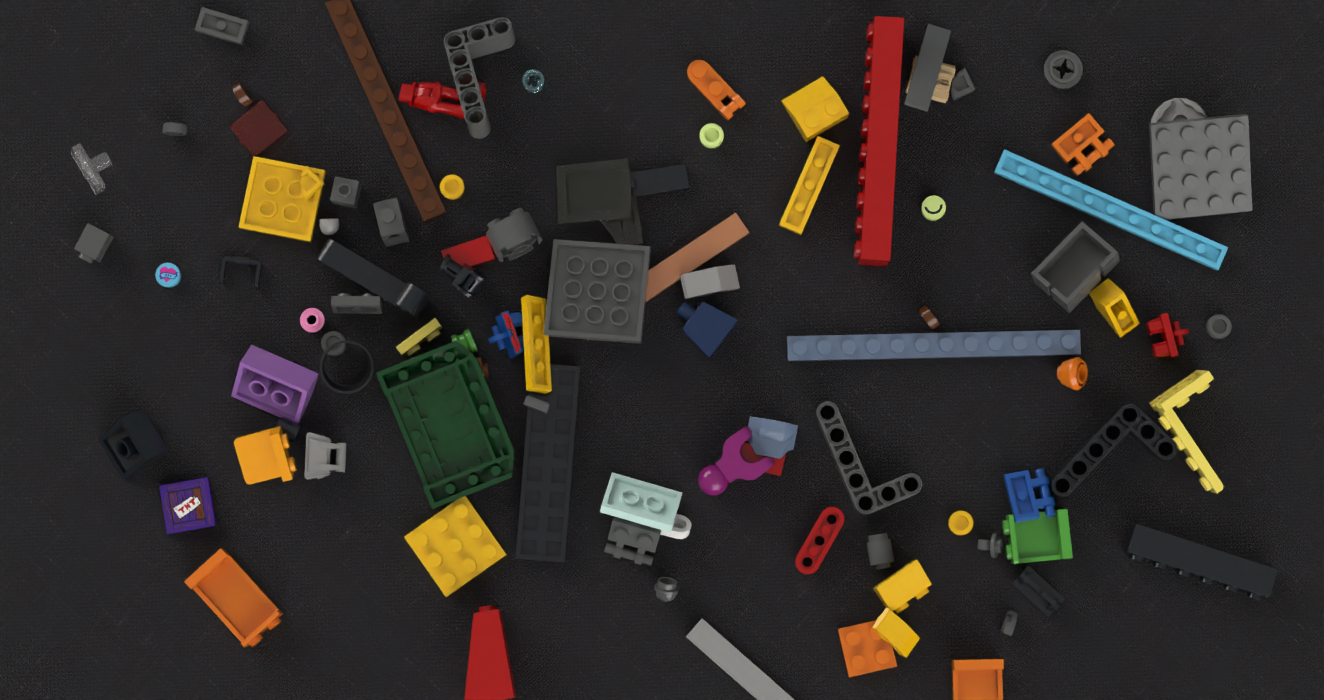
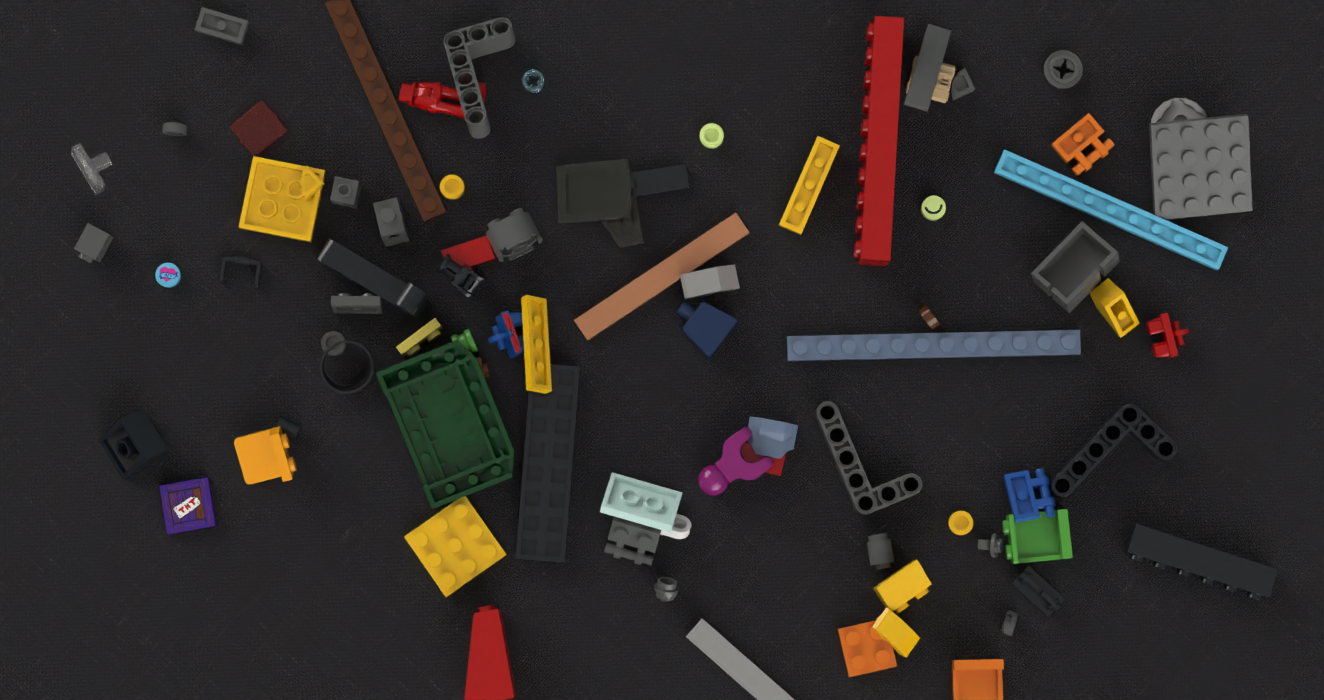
orange panel [184,548,283,647] -> none
medium lavender slope [231,345,318,424] -> none
reddish brown tile [232,82,253,106] -> none
bright pink plate [300,308,325,333] -> none
light grey piece [304,432,346,480] -> none
light grey hinge [319,218,339,235] -> none
dark grey tile [524,396,550,414] -> none
dark grey plate [543,239,651,344] -> none
orange plate [687,60,746,120] -> none
yellow slope [781,76,849,142] -> none
red plate [795,507,844,574] -> none
orange cone [1057,357,1088,391] -> none
light yellow bracket [1149,370,1223,493] -> none
dark grey tile [1206,314,1232,339] -> none

